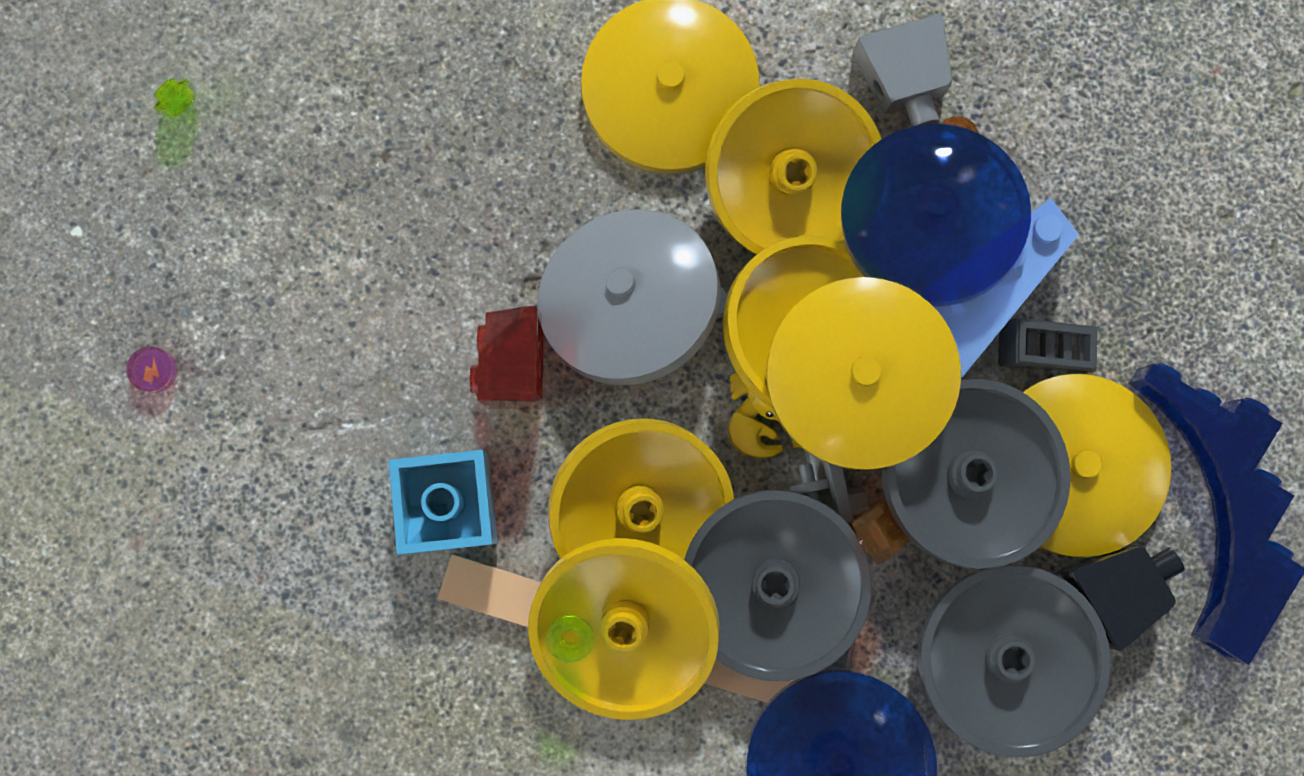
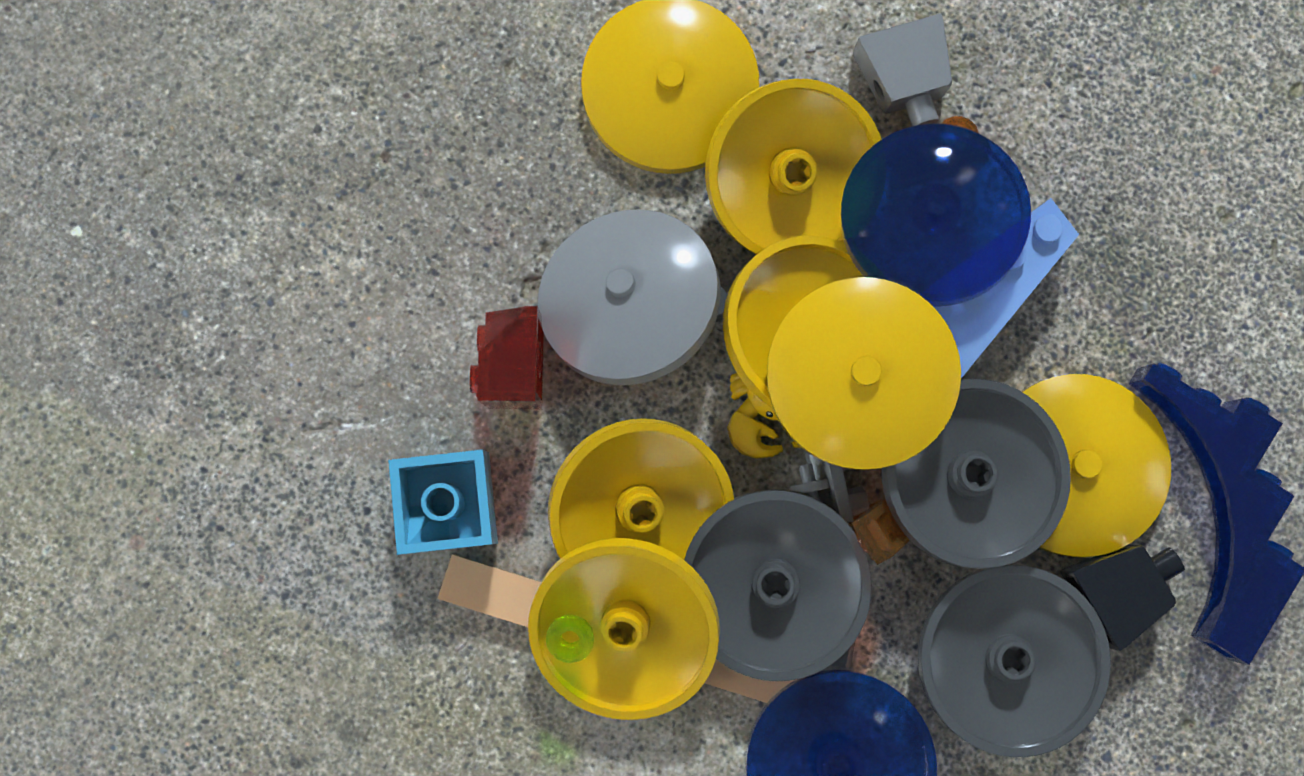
clear pink tile [126,346,177,393] -> none
clear neon green plate [153,78,197,119] -> none
dark grey slope [998,318,1098,372] -> none

